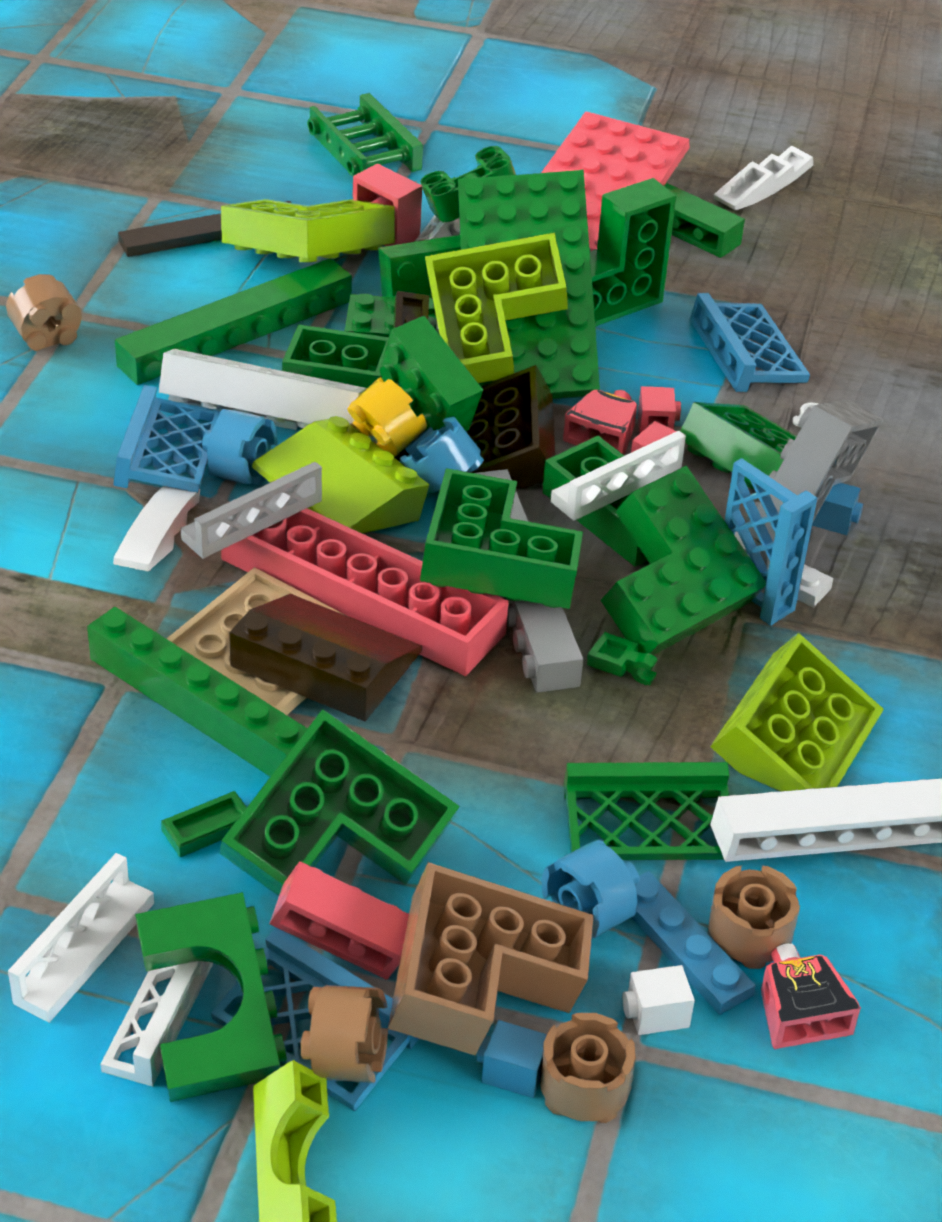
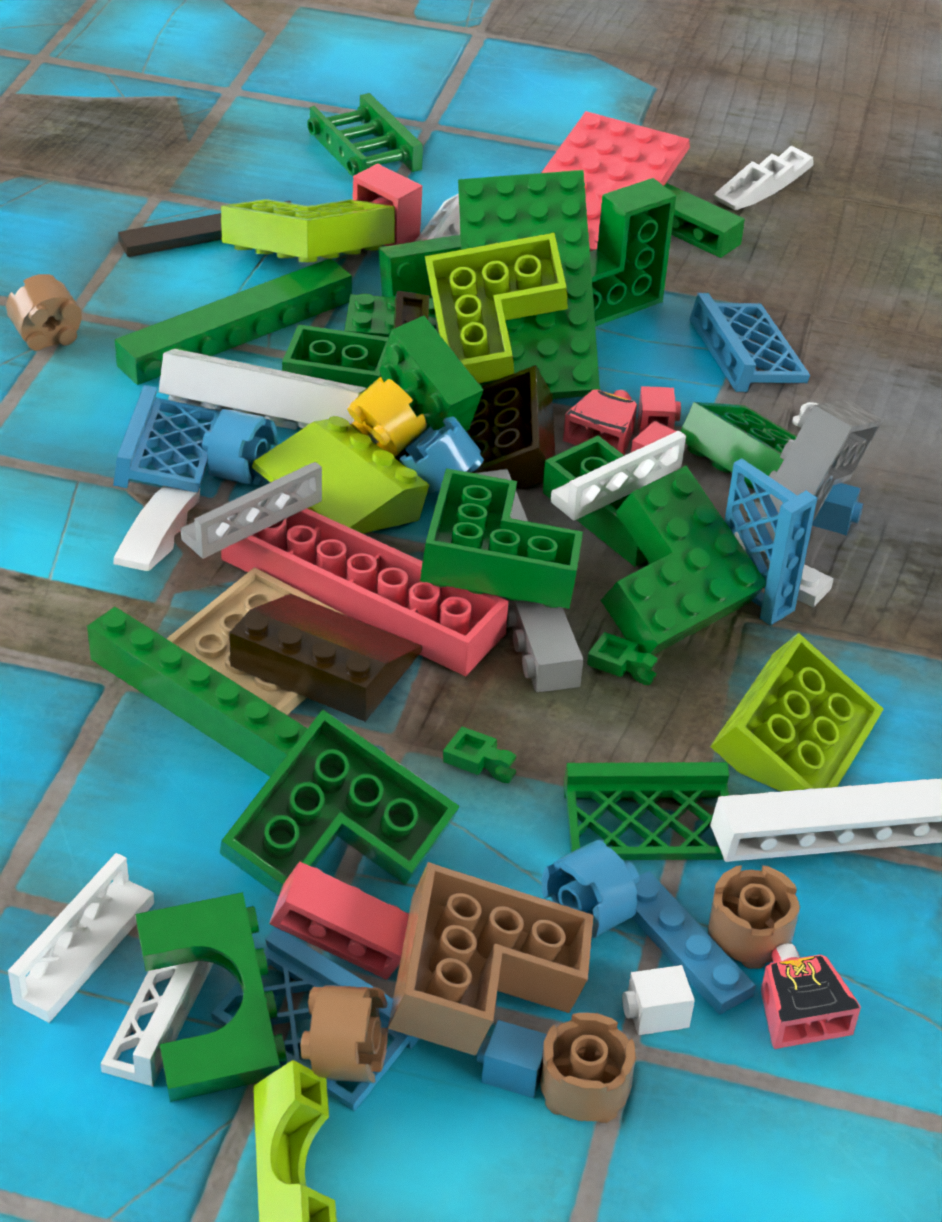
green tile [161,791,247,857] -> none
green beam [420,146,516,222] -> none
none -> green plate [443,726,516,783]

